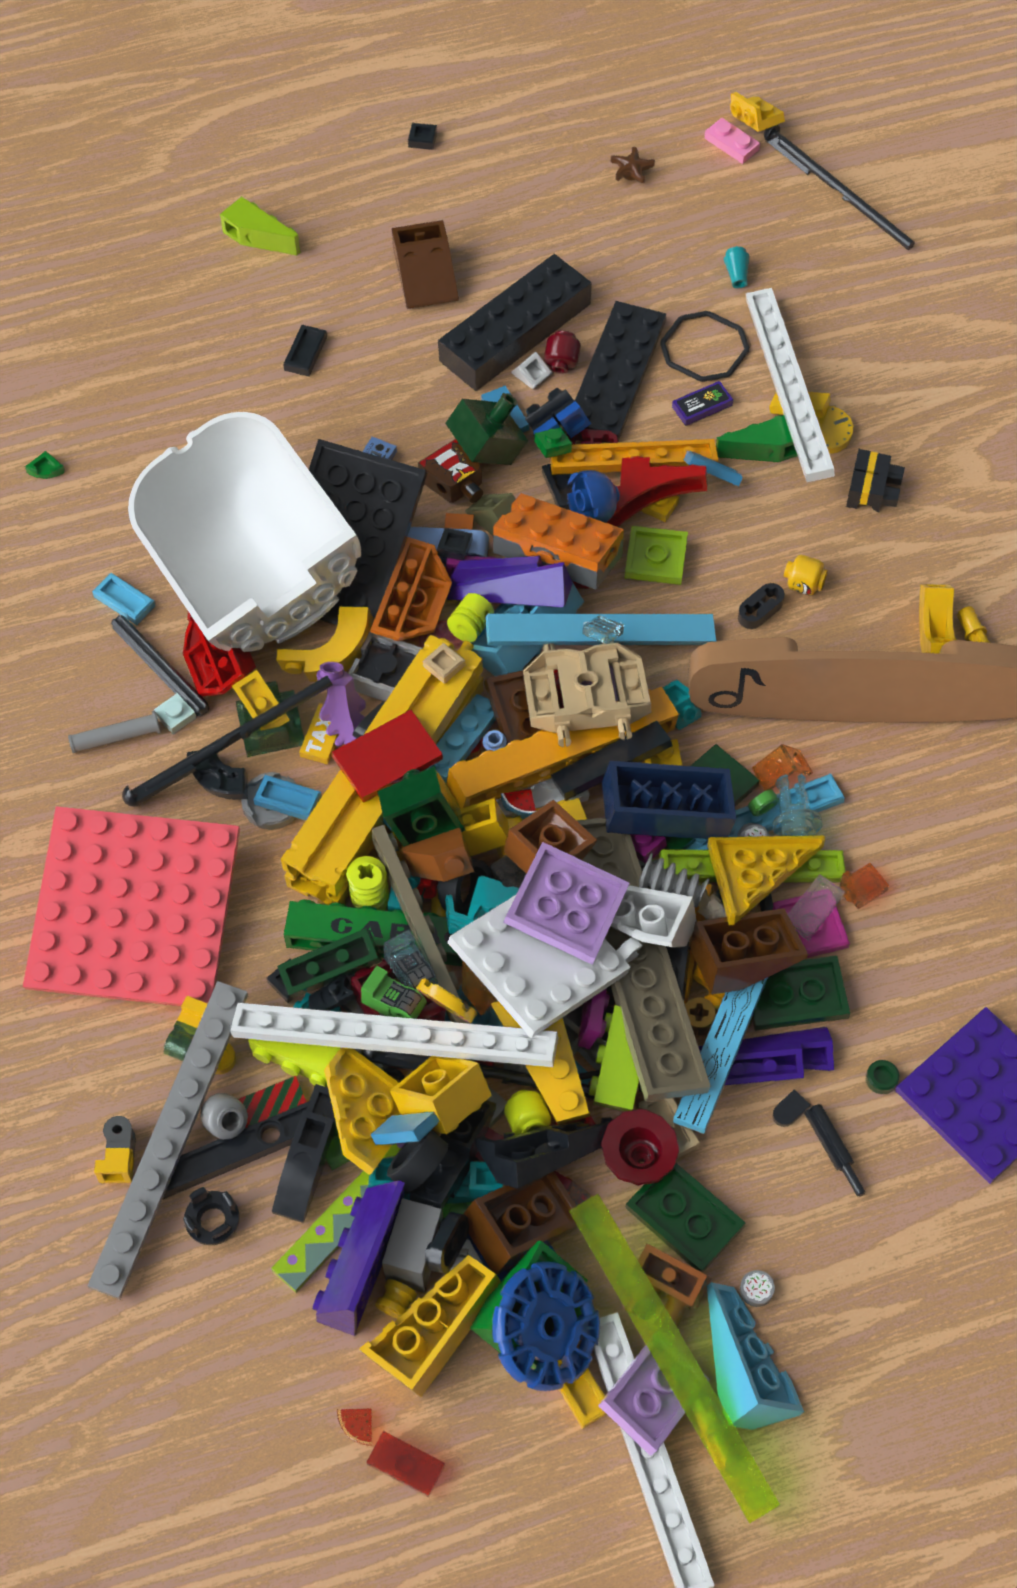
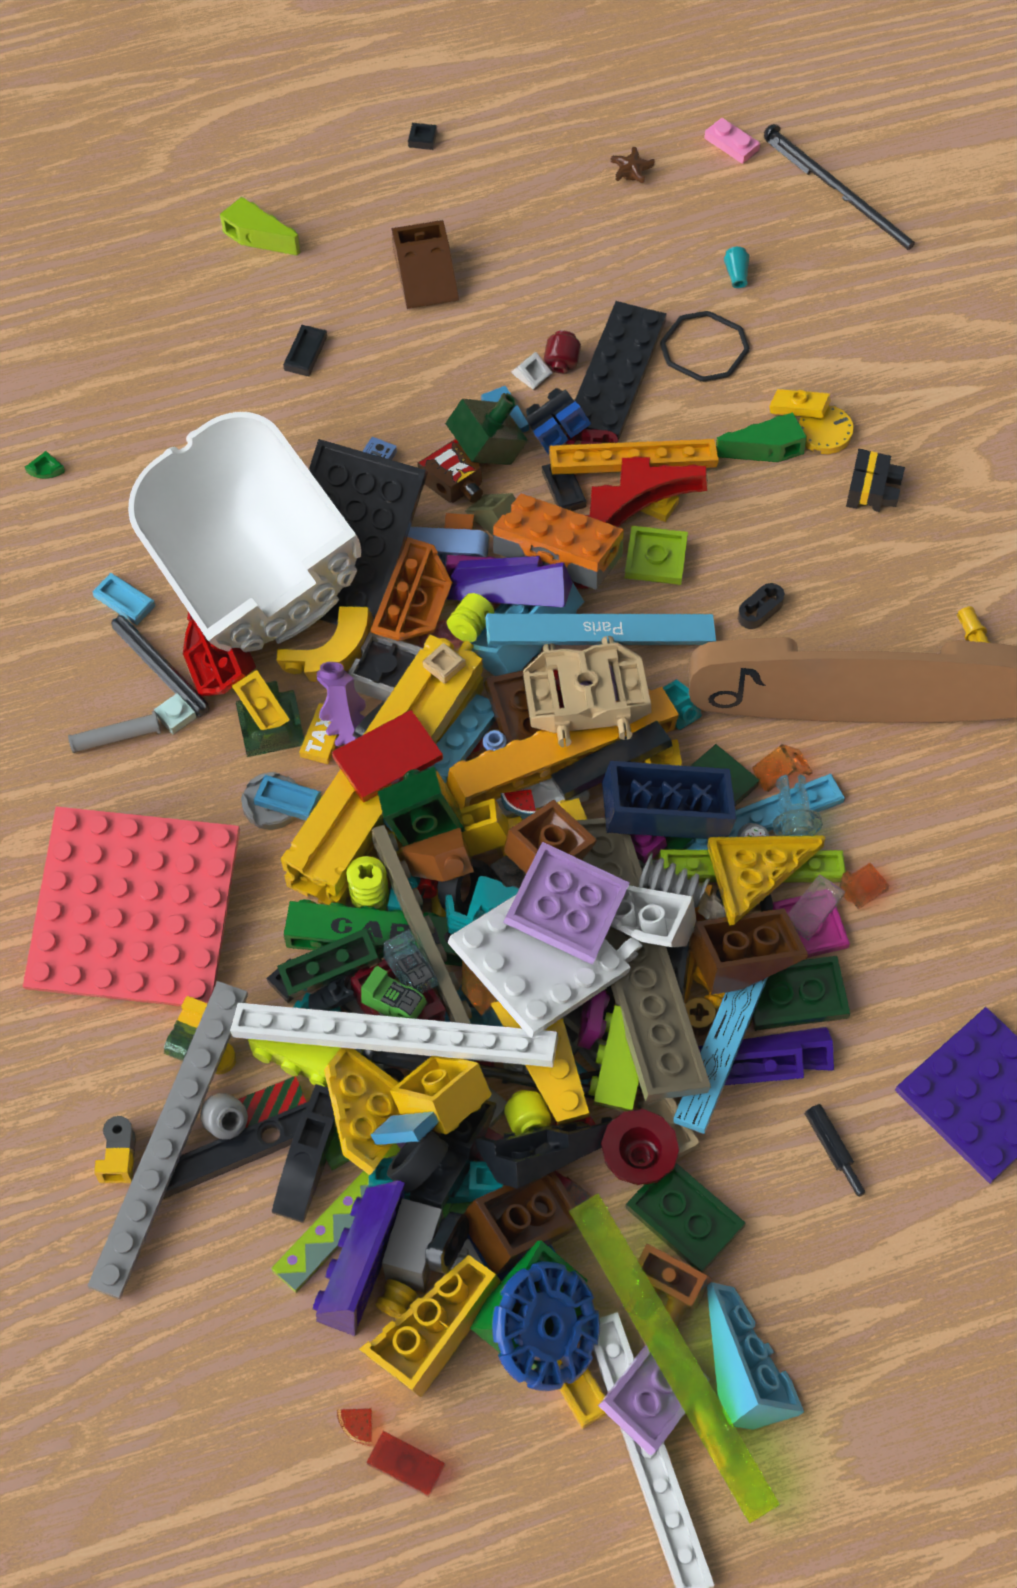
black bar [122,675,333,807] -> none
black piece [183,1187,240,1245] -> none
black tile [186,750,248,800] -> none
yellow tile [416,978,477,1024] -> none
black tile [437,528,473,561] -> none
black brick [438,253,592,391] -> none
green plate [535,427,572,458] -> none
blue cylinder [567,470,620,523] -> none
clear light blue tile [582,615,624,644] -> none
tile [672,381,733,426] -> none
dark azure tile [684,450,743,486] -> none
yellow bracket [730,92,785,132] -> none
tile [740,1270,775,1307] -> none
white plate [746,288,835,482] -> none
bright green tile [747,789,779,817] -> none
black piece [772,1089,811,1127] -> none
yellow head [783,554,828,596] -> none
dark green tile [865,1060,899,1094] -> none
yellow arch [919,584,957,654] -> none

